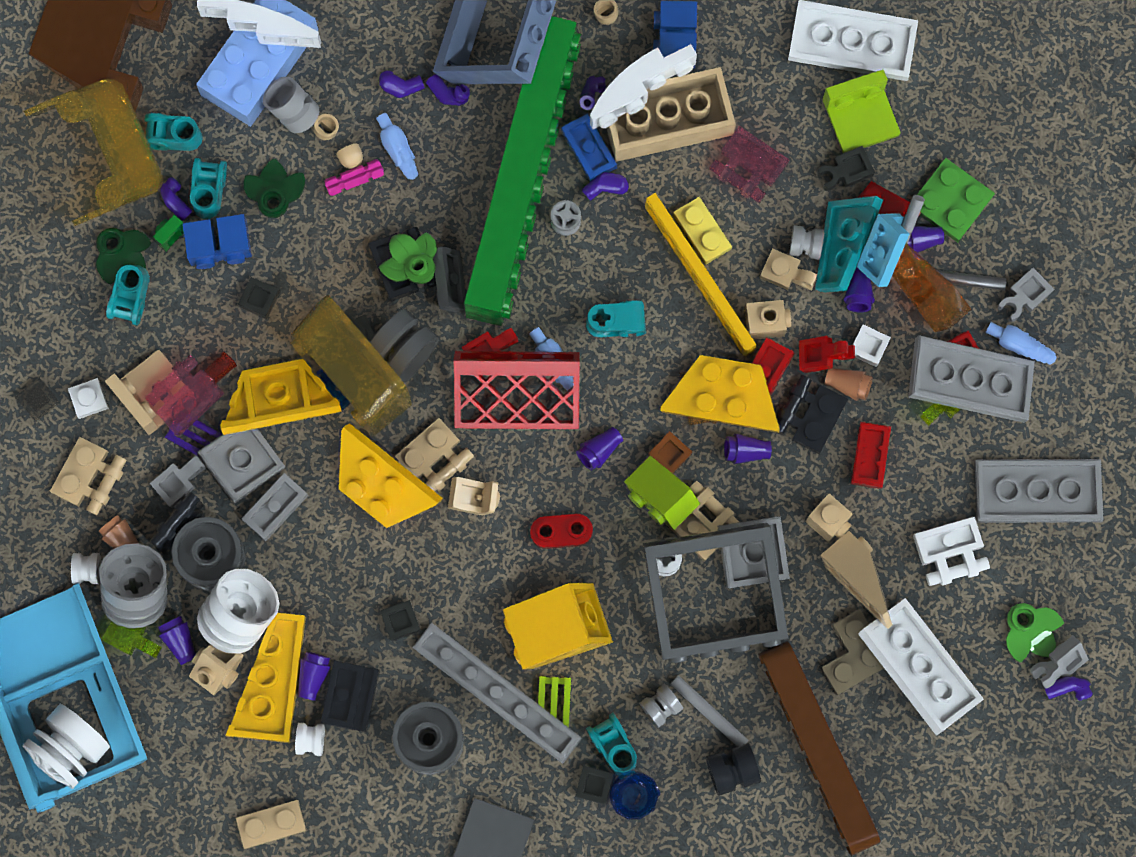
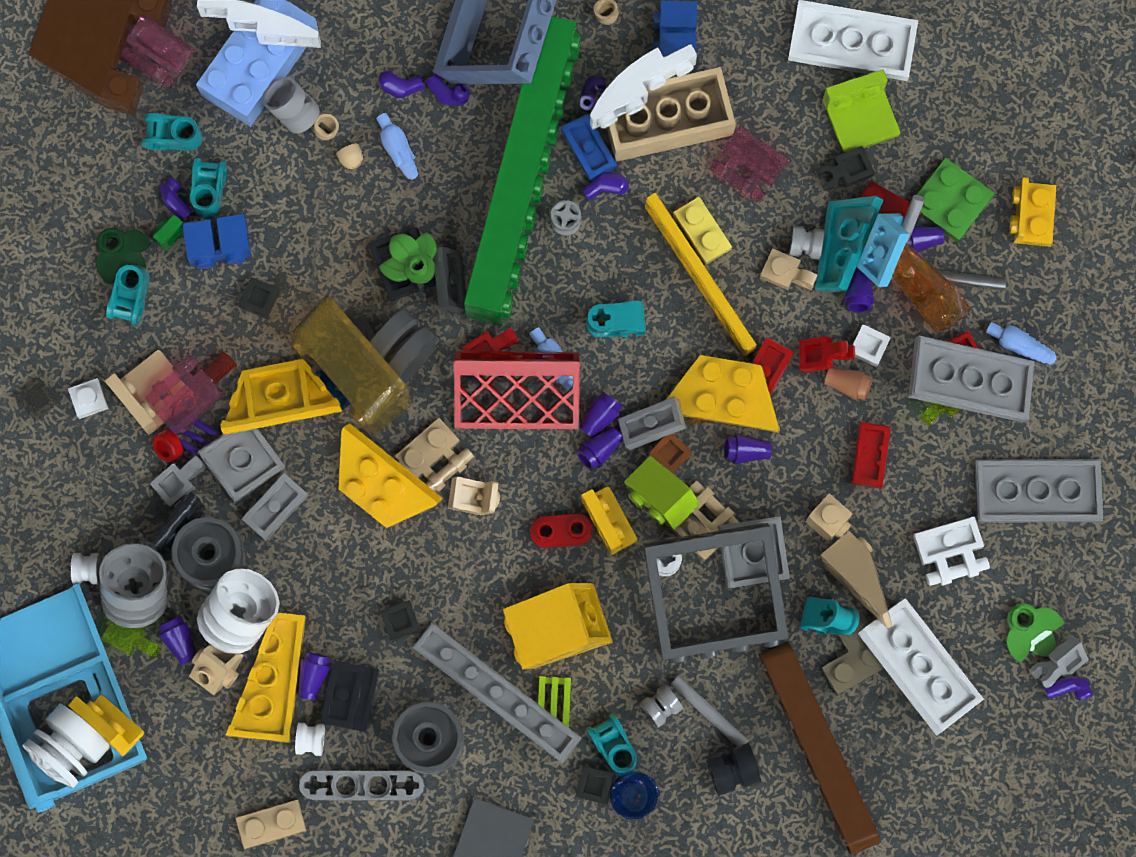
clear yellow windscreen [24,79,163,226] -> none
tan plate [50,437,127,516] -> none
nougat cone [99,515,139,549] -> none
dark green plate [244,159,305,218] -> none
dark pink axle [325,159,384,196] -> none
tan brick [744,300,791,340] -> none
black plate [776,375,848,455] -> none
light grey plate [997,268,1055,322] -> none
none -> yellow bracket [68,695,144,756]
none -> clear pink plate [120,14,195,90]
none -> red tile [152,430,183,463]
none -> light grey beam [299,771,425,801]
none -> dark purple cone [579,391,623,438]
none -> yellow bracket [581,487,637,556]
none -> light grey plate [618,397,686,450]
none -> teal piece [799,597,860,635]
none -> yellow bracket [1009,177,1056,247]

